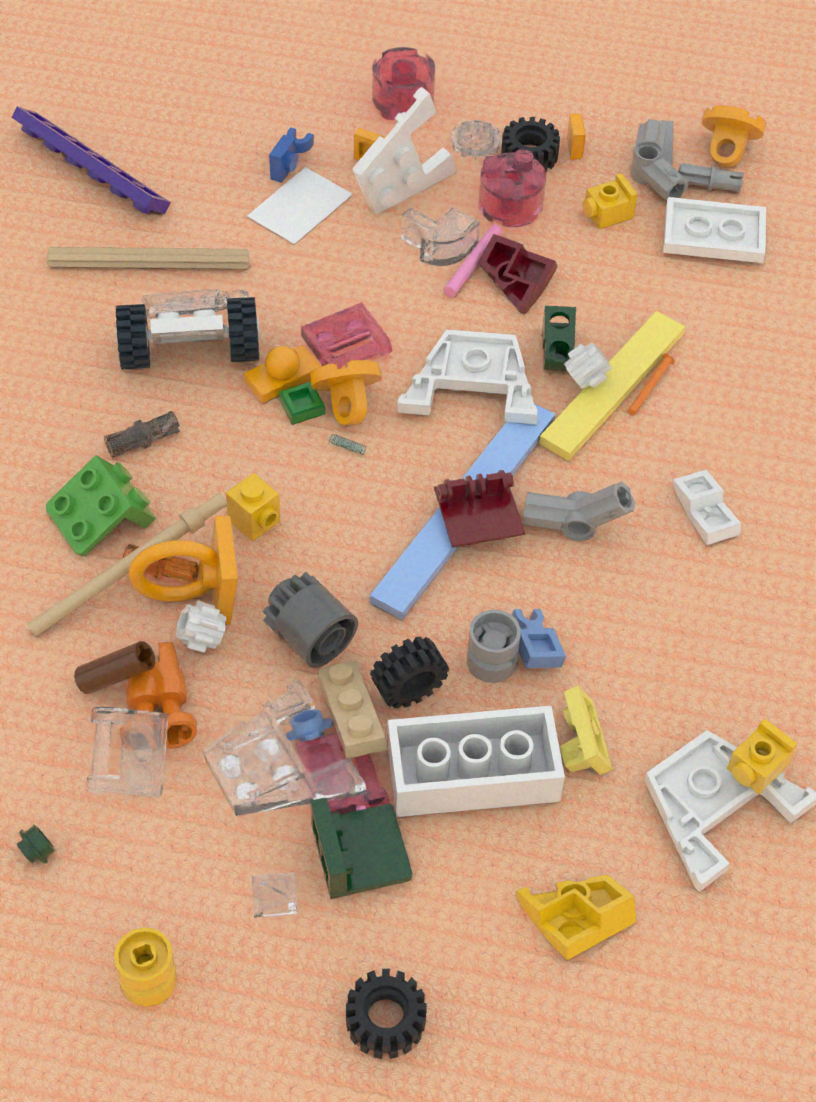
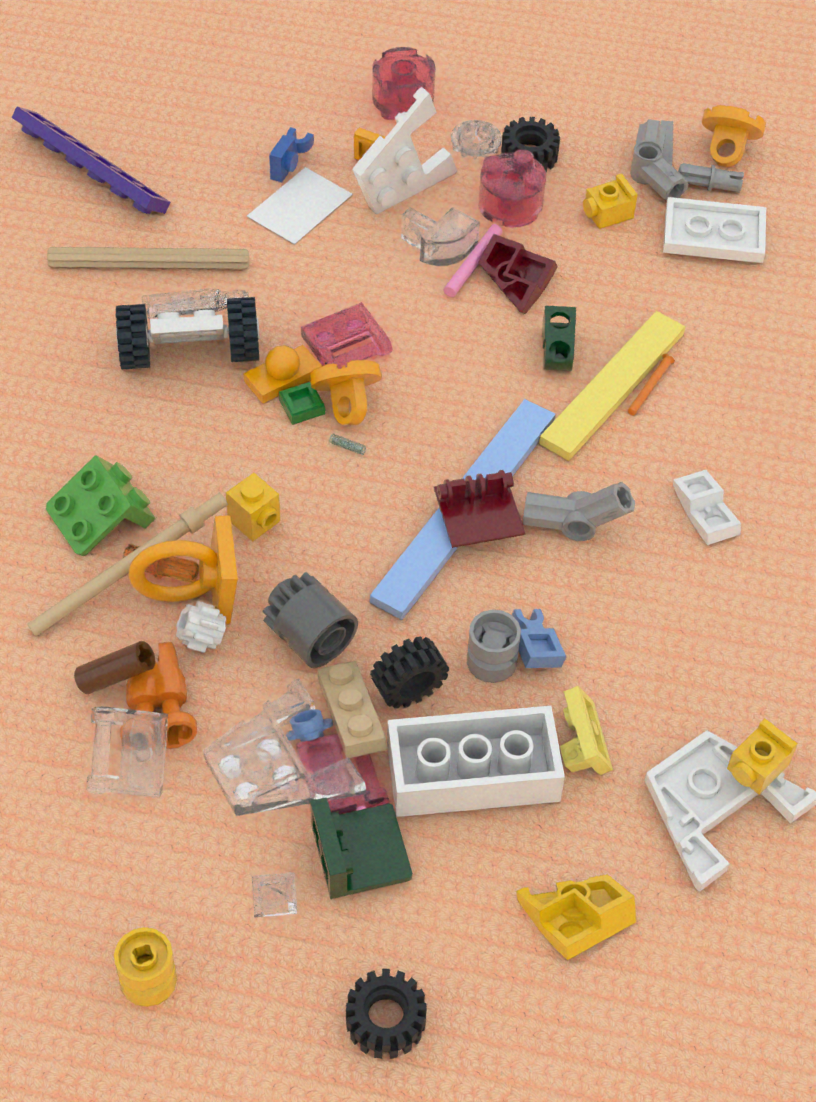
dark green plate [17,824,56,864] -> none
clear smoke pin [104,410,180,458] -> none
white wing [397,329,538,425] -> none
white gear [564,343,612,389] -> none
light orange tile [567,113,586,160] -> none

